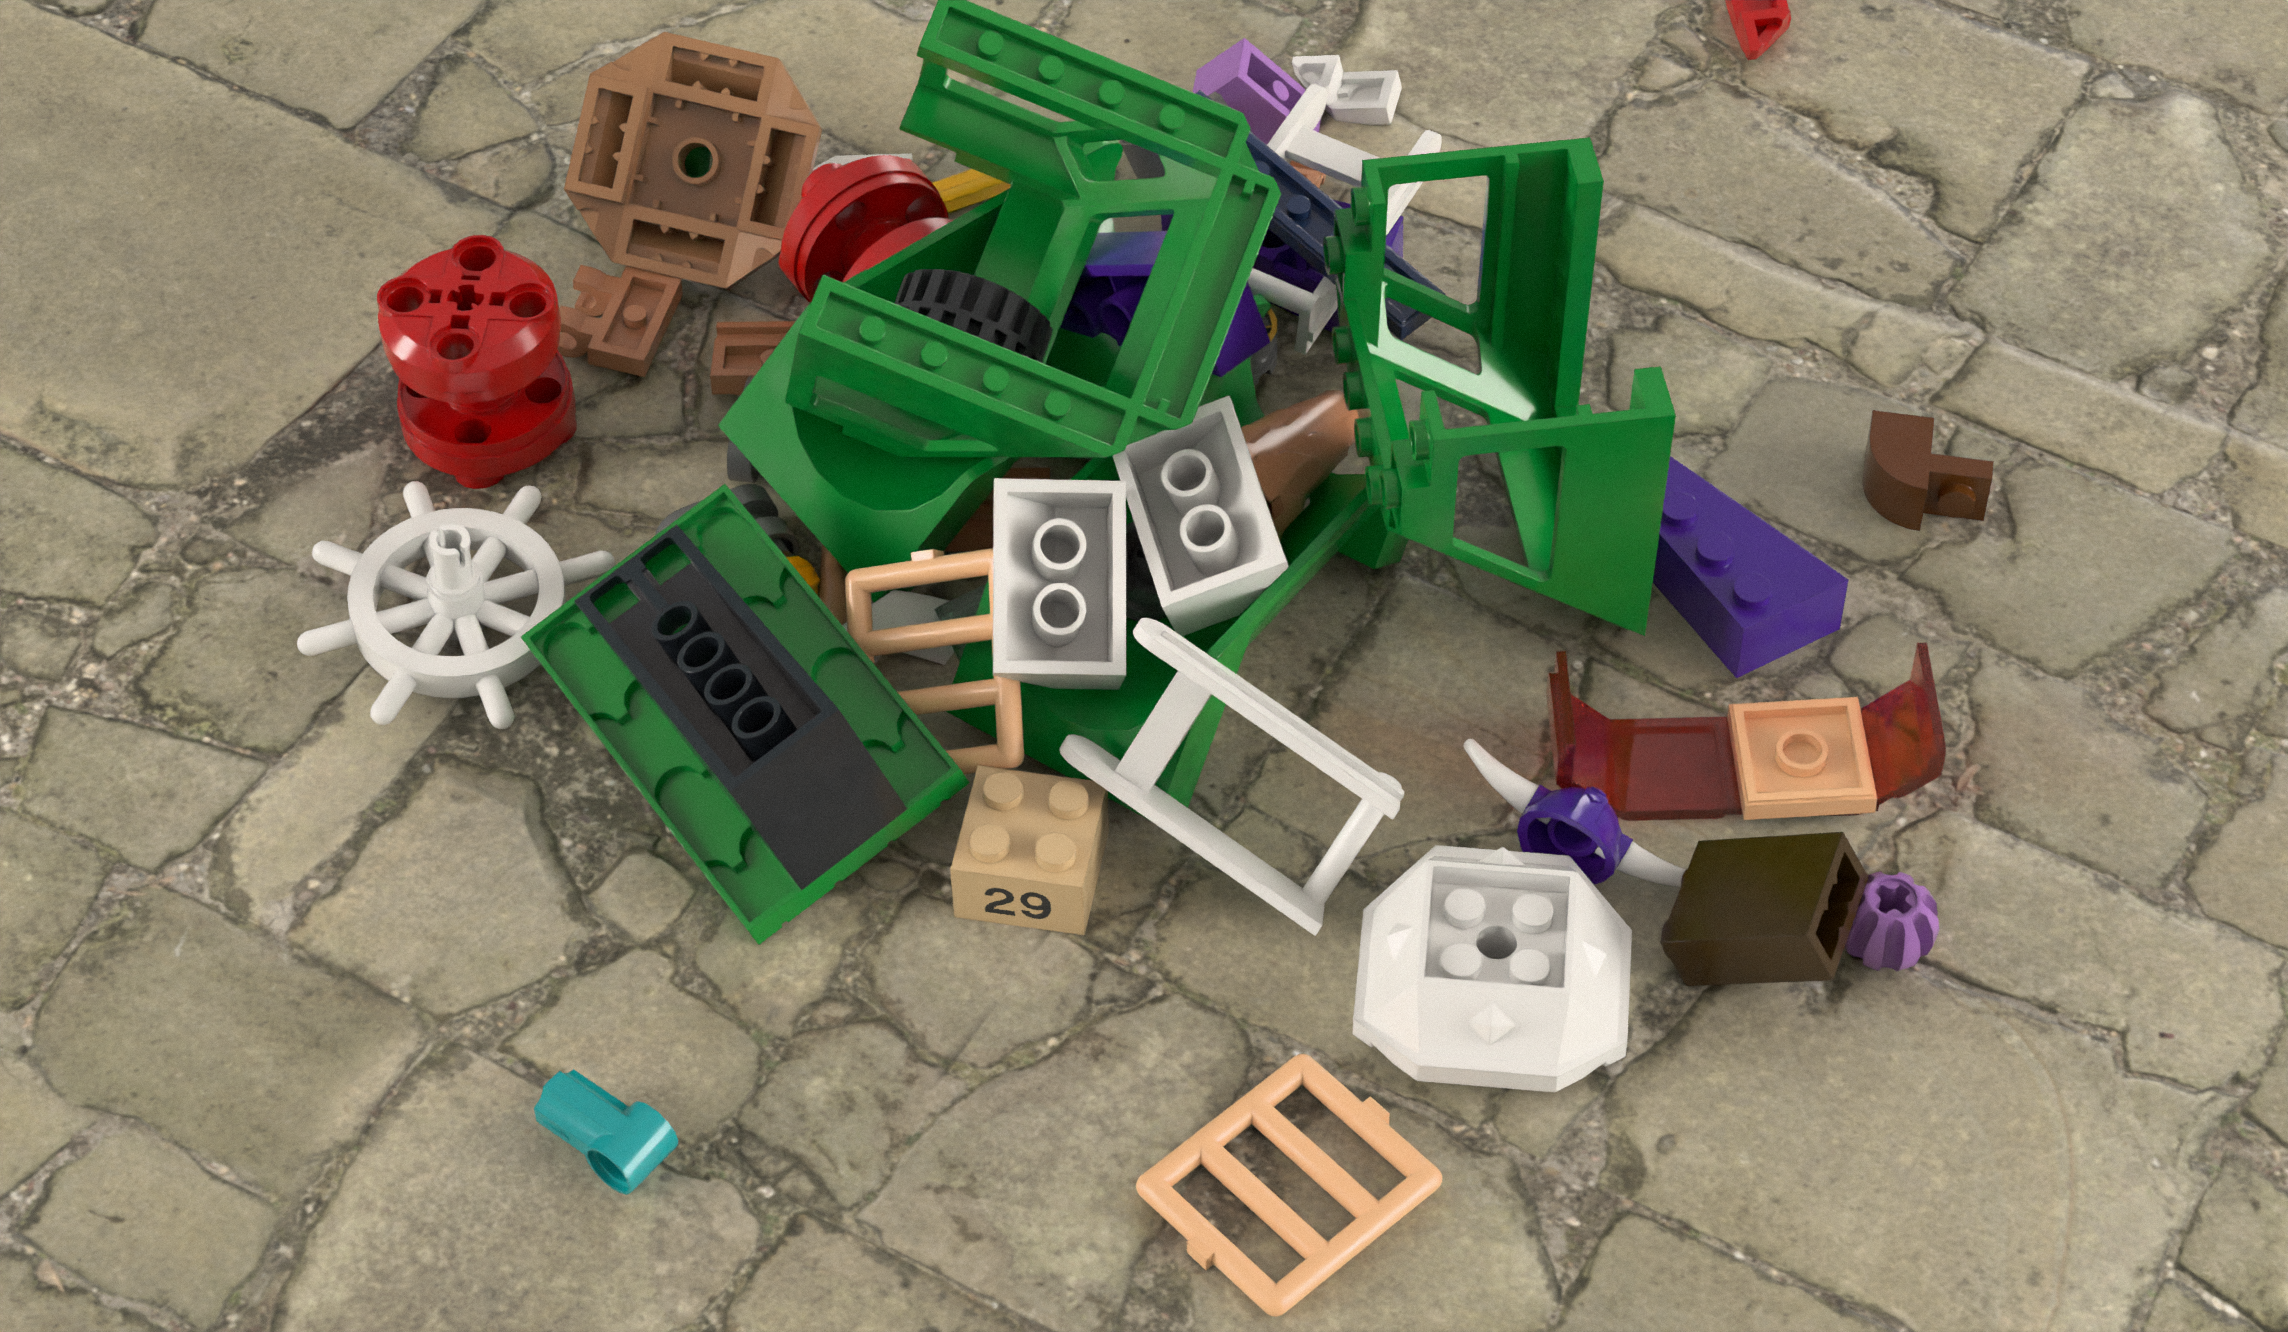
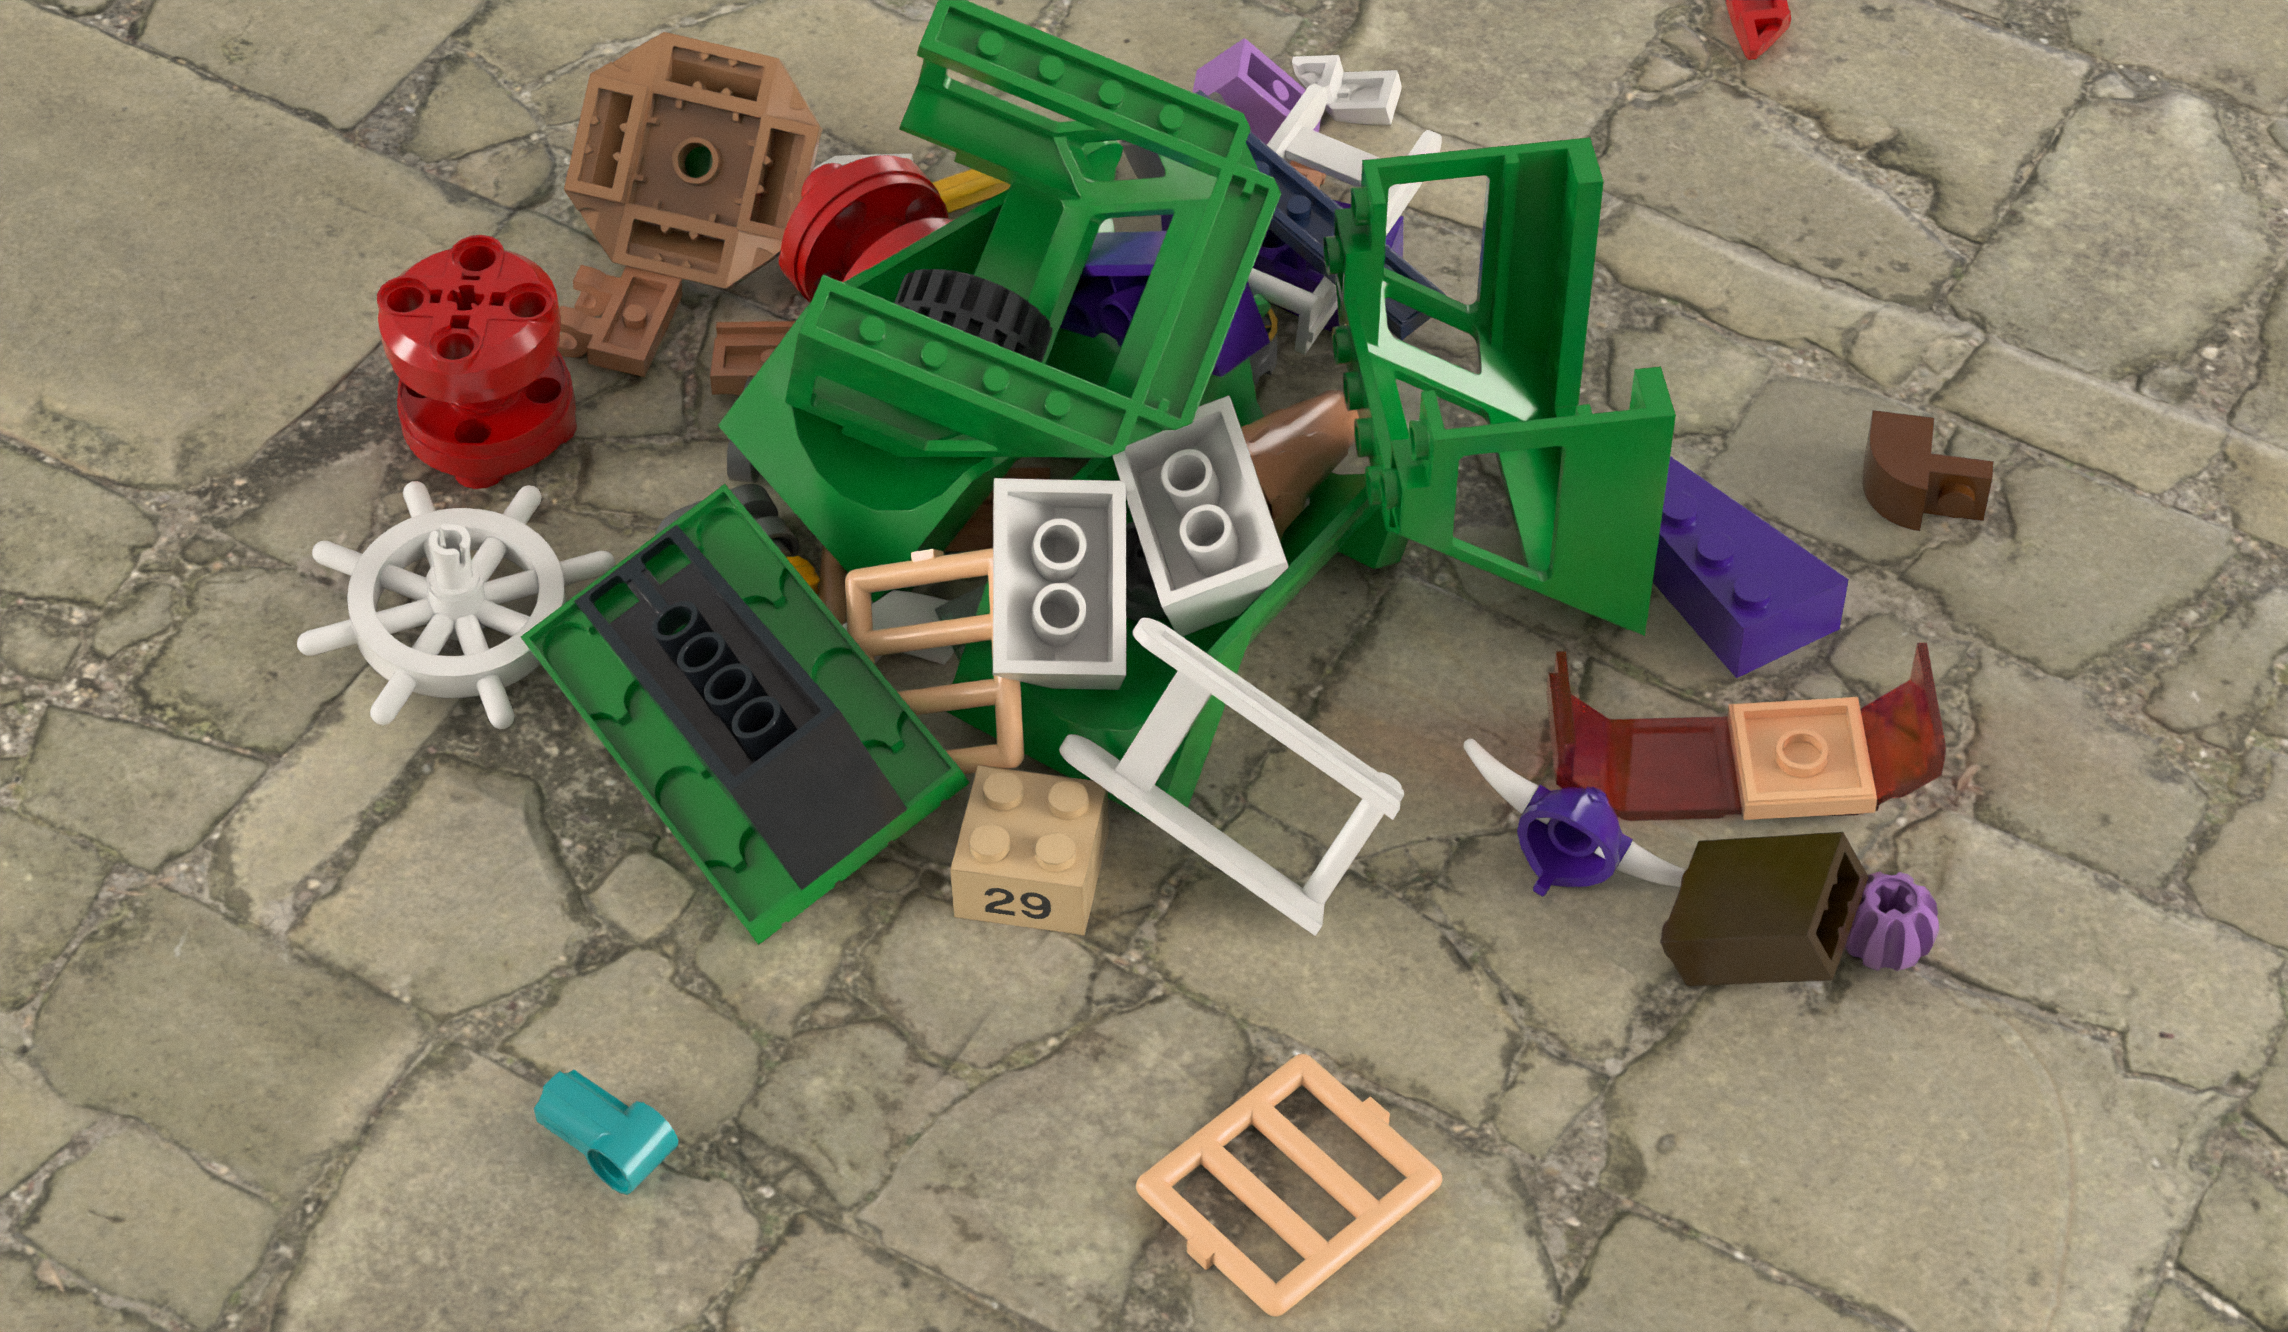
white piece [1353,845,1632,1092] -> none

